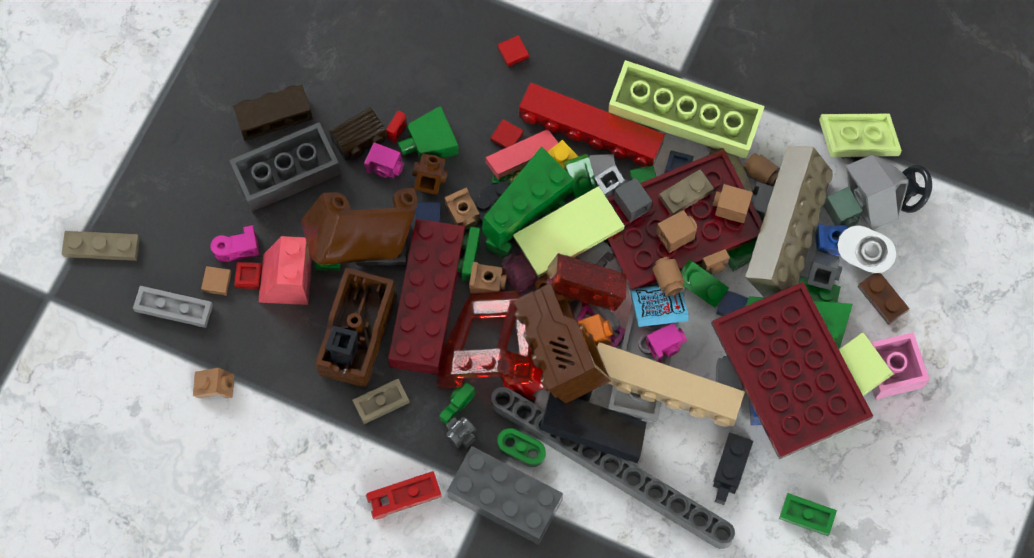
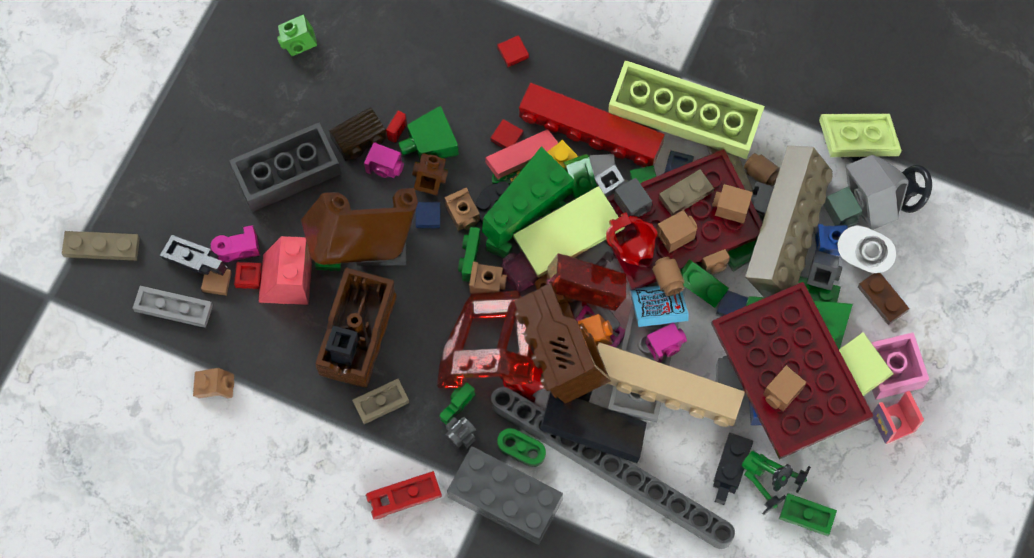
dark brown brick [233,85,313,141] -> none
dark red brick [388,219,466,375] -> none
none -> hinge [160,235,228,276]
none -> bright green brick [277,14,317,56]
none -> red helmet [606,212,658,266]
none -> plant [742,450,811,515]
none -> medium nougat brick [763,365,806,411]
none -> coral piece [872,391,924,444]

